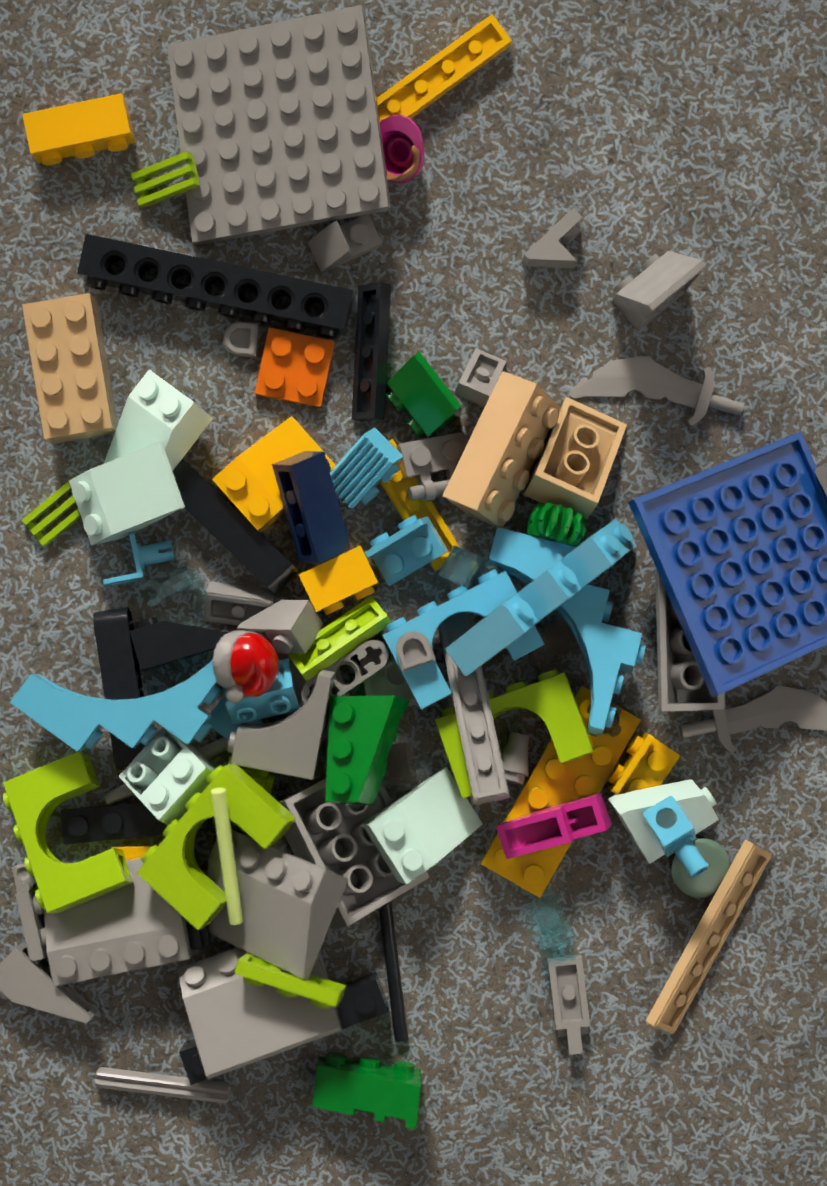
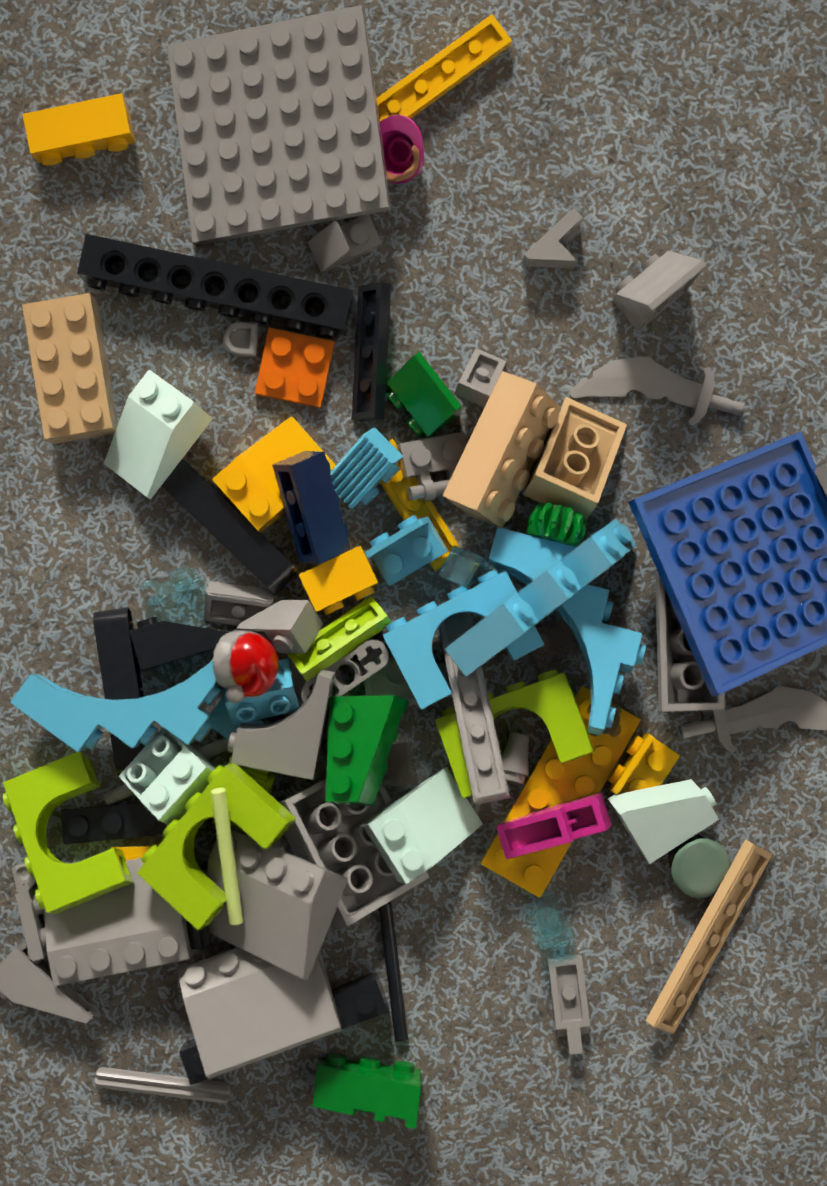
lime tile [22,477,81,547] -> none
light aqua slope [69,442,185,545] -> none
medium azure bracket [103,532,175,587] -> none
lime tile [131,151,201,208] -> none
lime plate [234,953,346,1008] -> none
light grey tile [396,632,436,671] -> none
medium azure bracket [643,796,710,879] -> none

